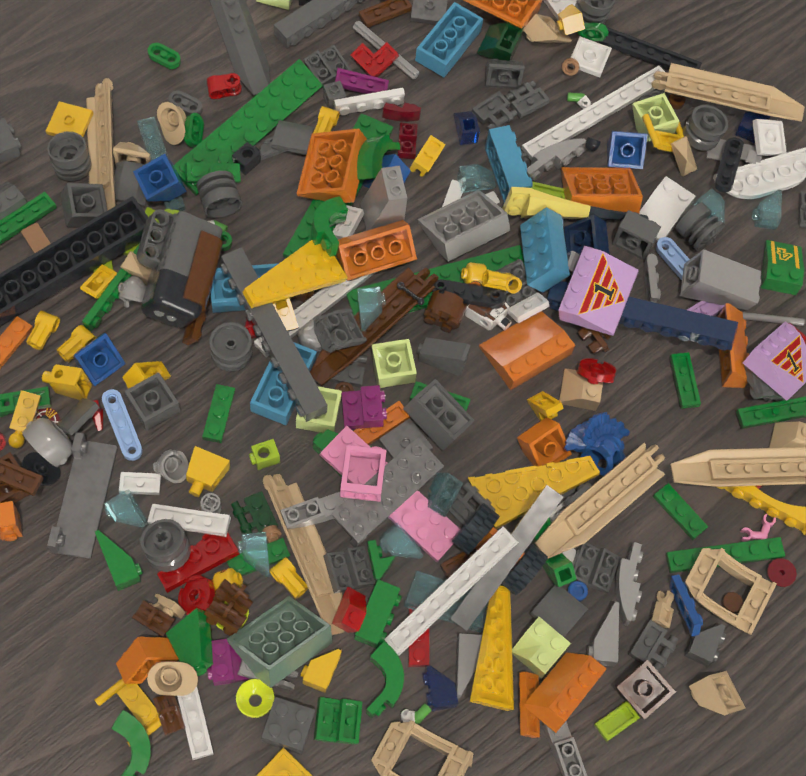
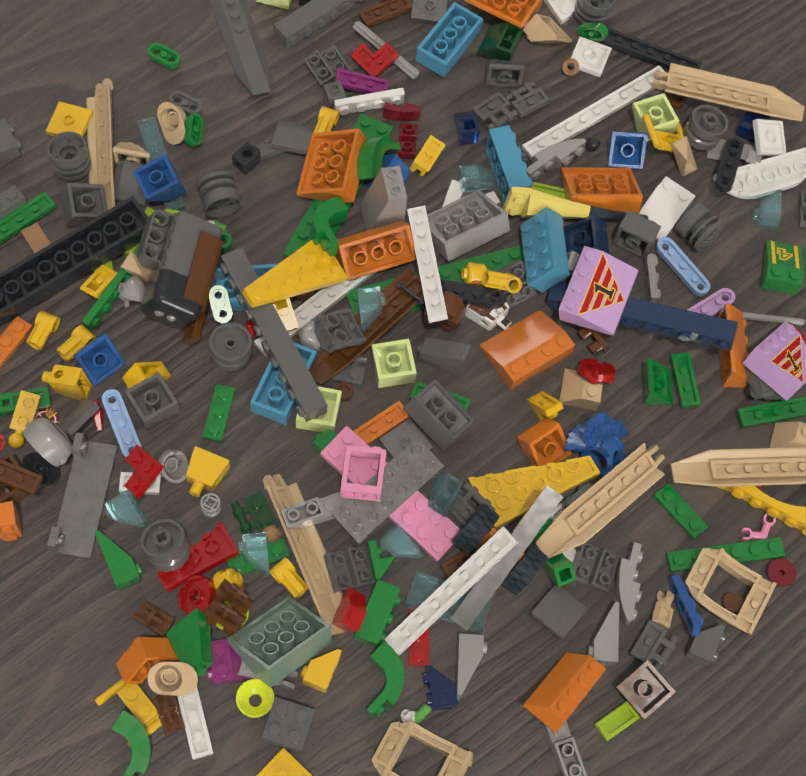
white plate [147,504,231,537] -> none
tan plate [149,594,186,619] -> none
green plate [174,59,323,196] -> none
green plate [185,162,241,183] -> none
red piece [206,73,242,99] -> none
lime brick [249,439,280,470] -> none
green slope [314,697,363,744] -> none
white plate [333,206,364,239] -> none
magenta plate [342,385,387,429] -> none
yellow wing [470,585,514,711] -> none
white plate [508,292,549,323] -> none
yellowish green slope [512,617,571,679] -> none
orange plate [519,672,540,738] -> none
yellow slope [556,4,585,35] -> none
arm [567,92,591,109] -> none
blue tile [567,581,588,602] -> none
light grey slope [680,249,761,310] -> none
tan slope [689,671,745,716] -> none
clear light blue slope [694,189,725,223] -> none
none -> red plate [124,444,164,499]
none -> plate [209,285,233,324]
none -> white plate [407,205,448,323]
none -> green slope [641,358,673,405]

